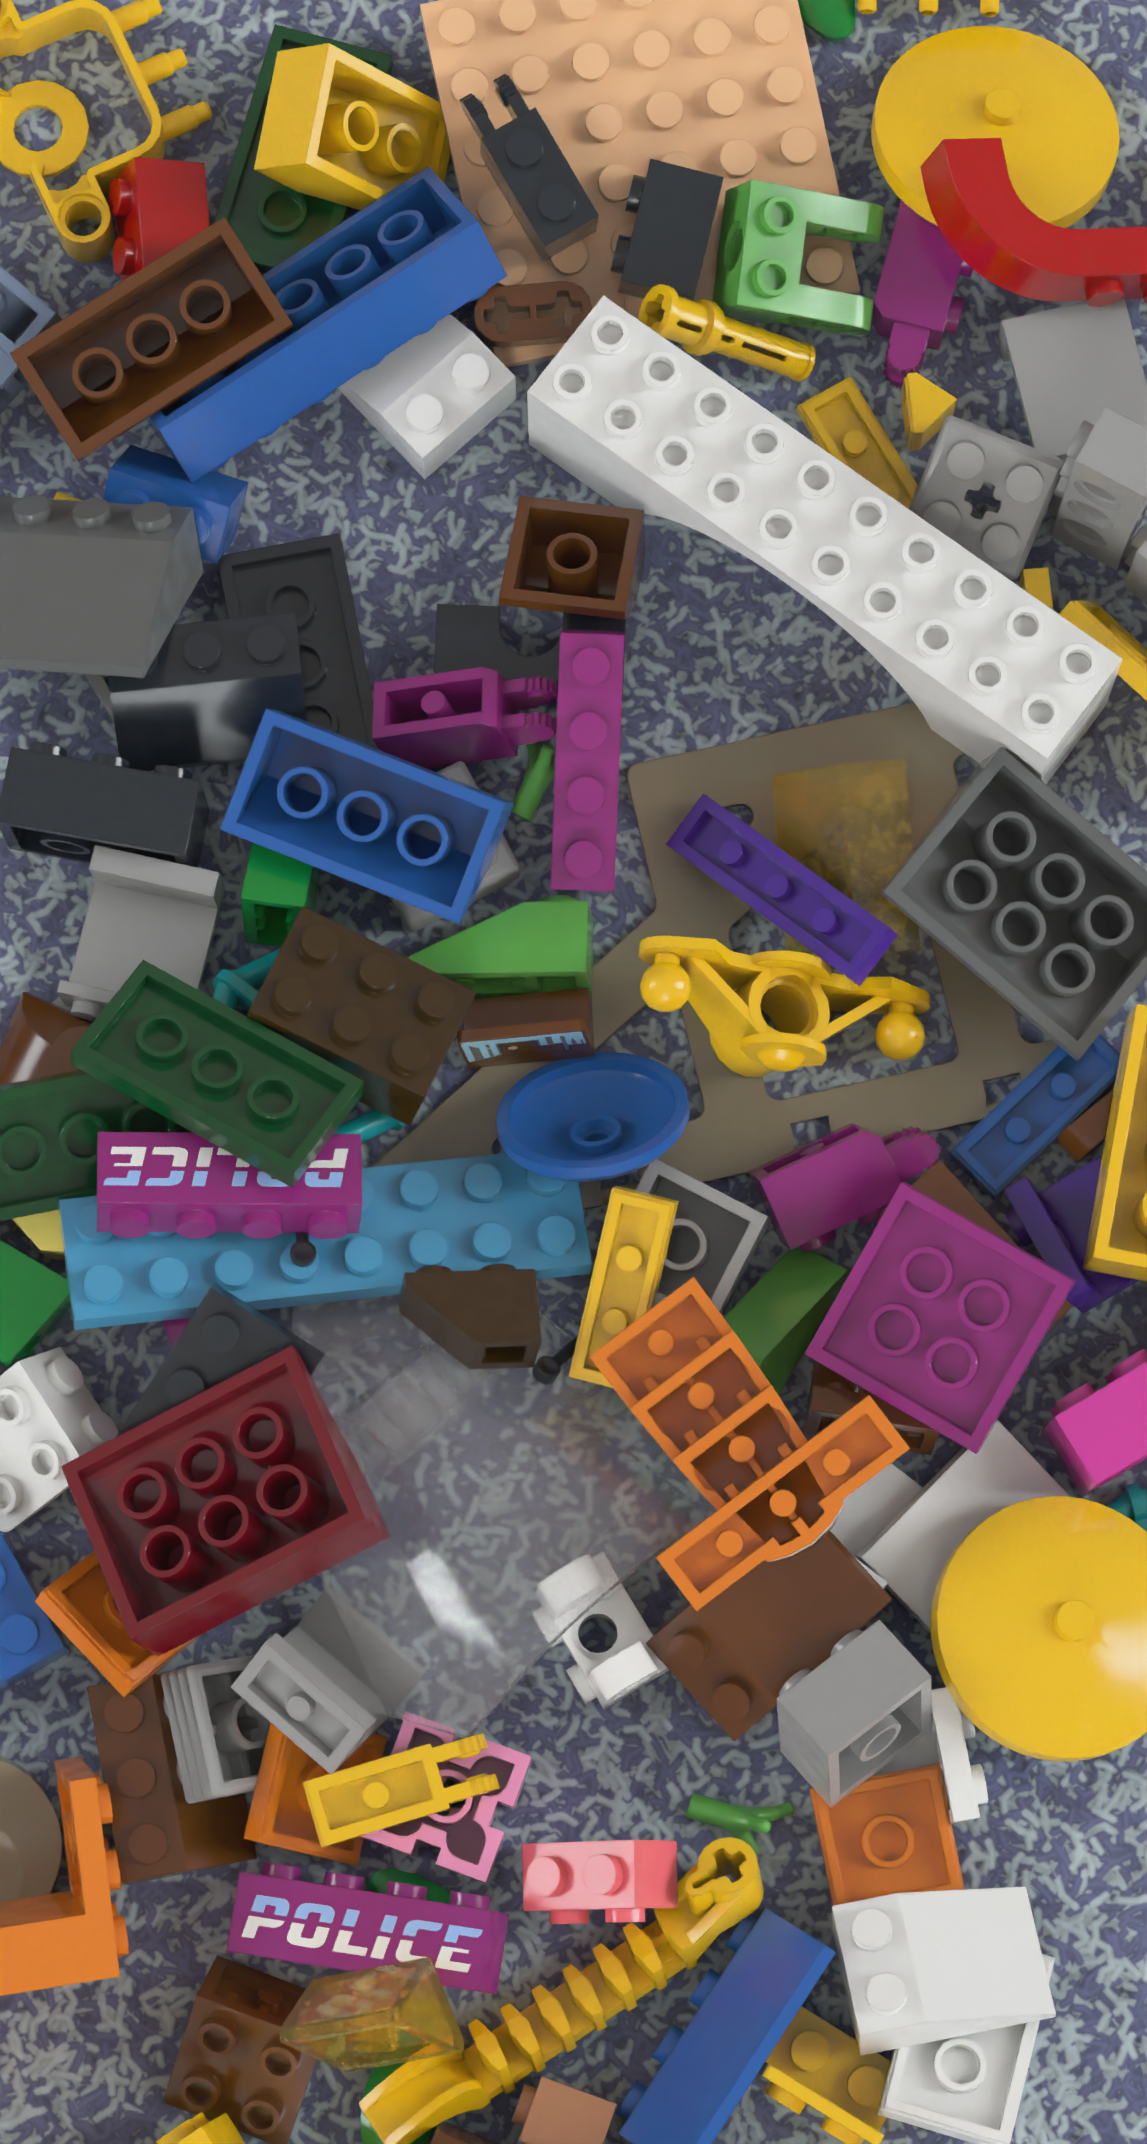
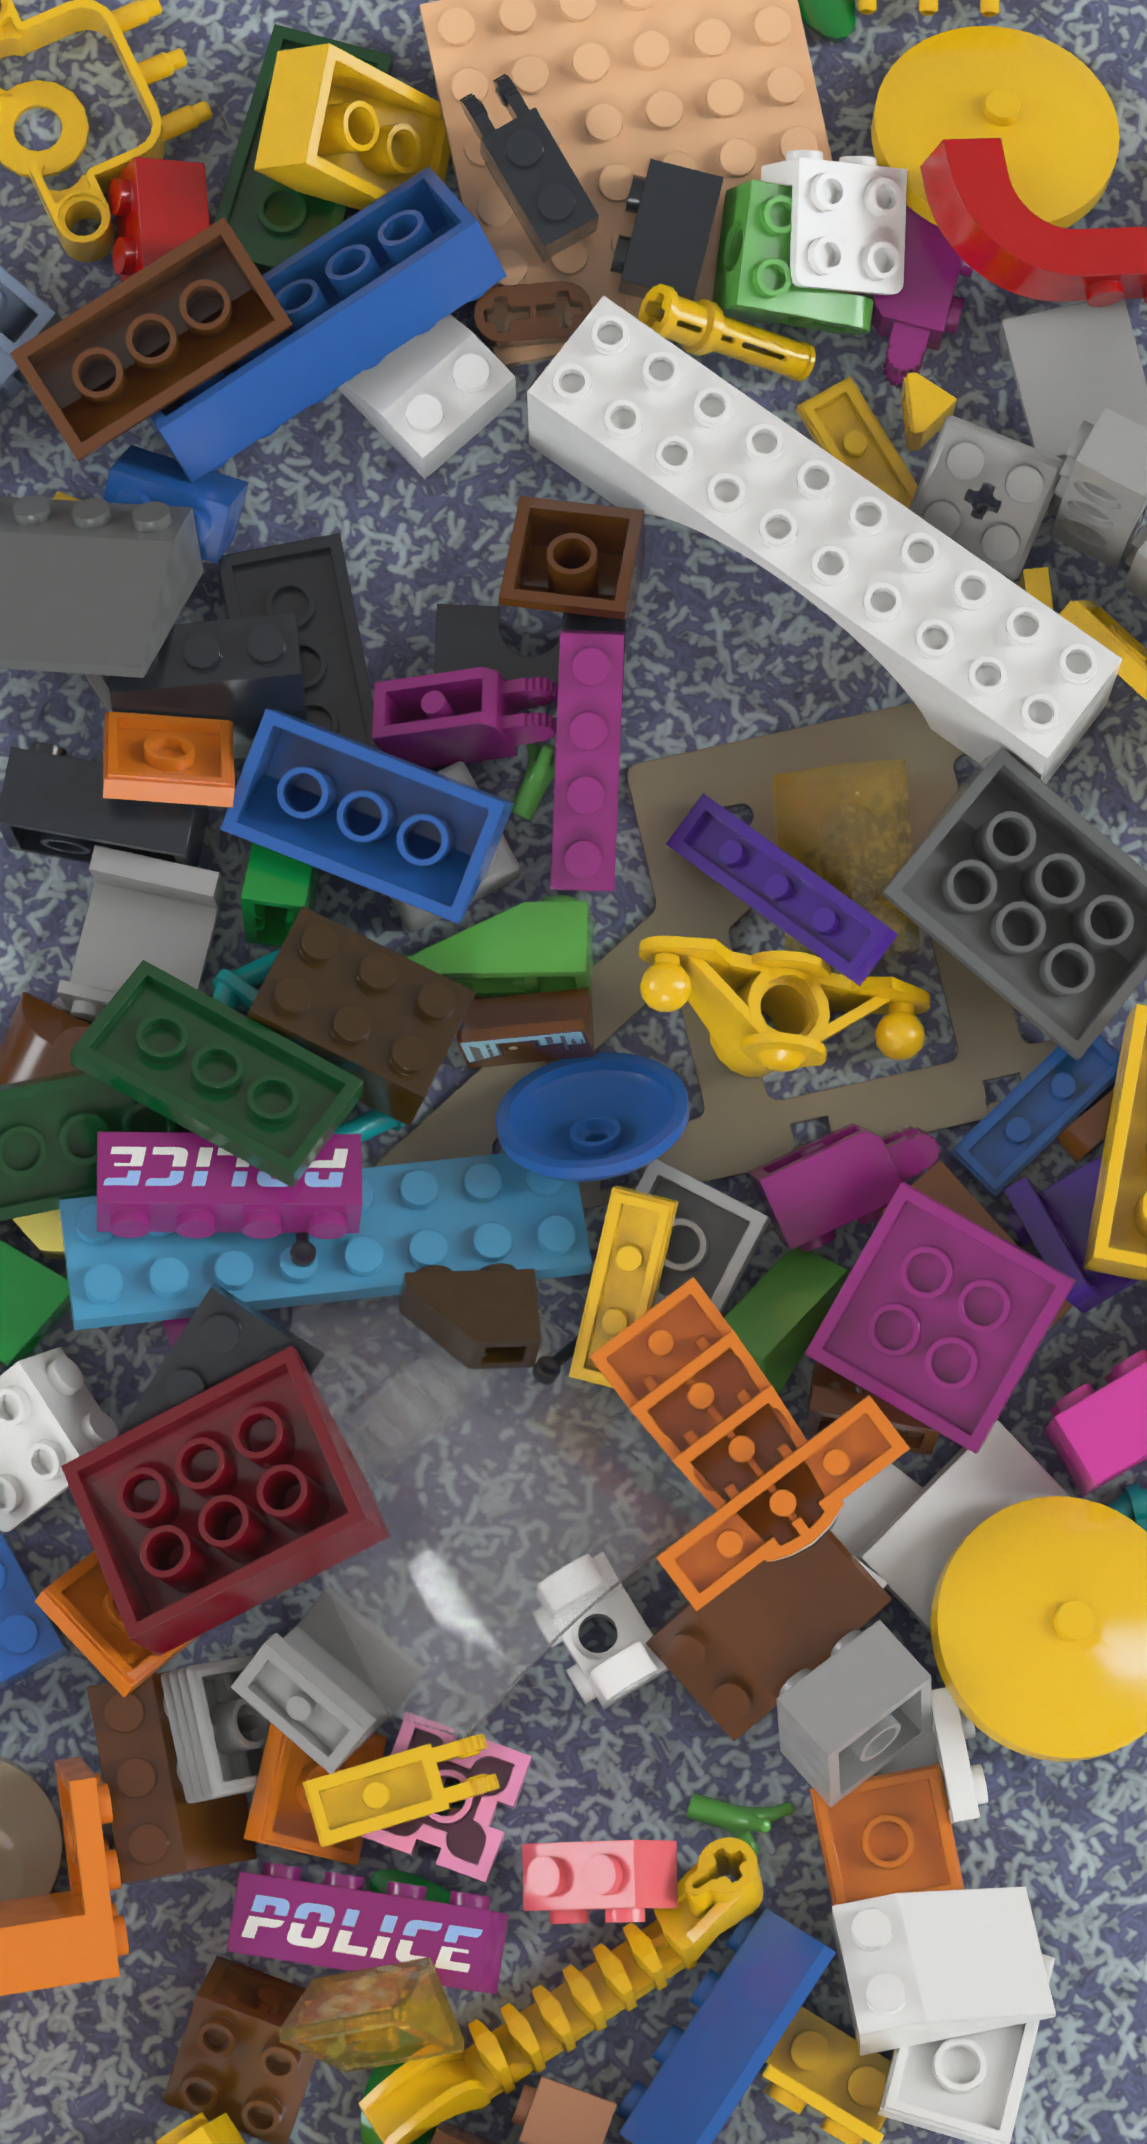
none -> orange tile [103,711,235,807]
none -> white bracket [761,150,907,295]

